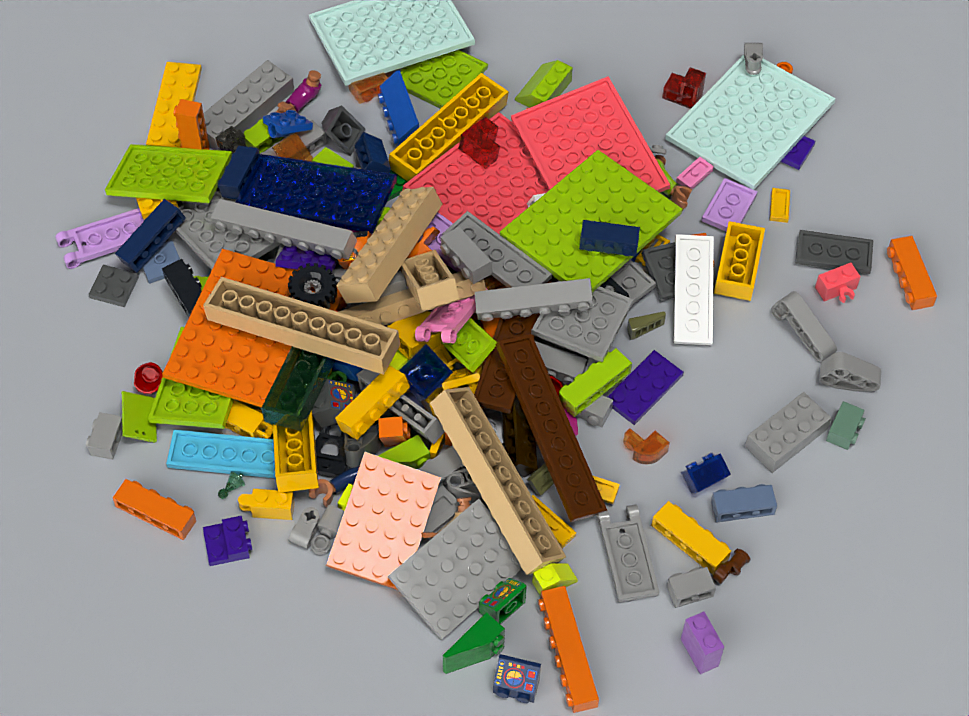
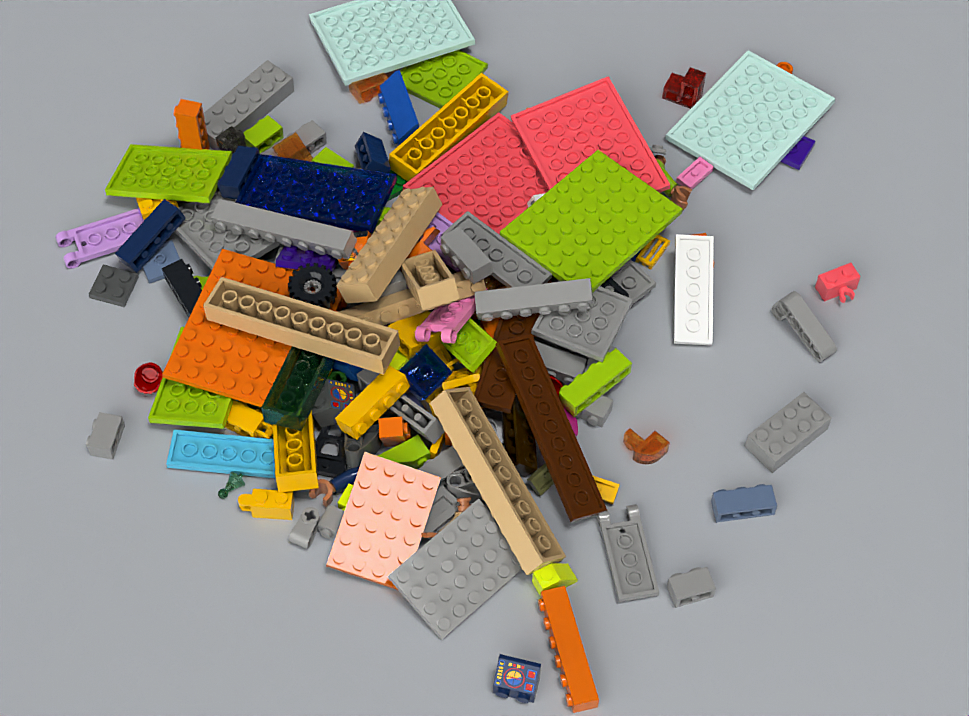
orange brick [113,479,196,540] -> none
lime container [121,391,157,443] -> none
yellow plate [146,62,202,148] -> none
dark purple plate [203,515,252,566] -> none
blue plate [263,110,313,138] -> none
magenta piece [276,70,321,113] -> none
light grey plate [311,535,331,555] -> none
dark grey slope [322,105,366,155] -> none
green slope [443,612,505,674] -> none
clear red brick [458,117,500,169] -> none
green slope [479,578,527,624] -> none
lime slope [515,60,573,108] -> none
yellow tile [532,495,577,549] -> none
dark blue brick [579,220,640,257] -> none
dark purple plate [607,350,684,425] -> none
olive slope [627,311,666,340] -> none
dark grey plate [641,242,675,301] -> none
yellow brick [651,501,731,575] -> none
clear blue brick [681,452,731,494] -> none
medium lavender brick [681,611,724,675] -> none
lavender plate [702,178,758,232] -> none
reddish brown connector [712,548,751,584] -> none
yellow brick [714,221,765,301] -> none
light grey piece [744,43,763,75] -> none
yellow tile [770,188,790,223] -> none
dark grey plate [796,230,873,274] -> none
light grey beam [820,352,881,391] -> none
sand green brick [826,401,866,450] -> none
orange brick [887,236,937,310] -> none

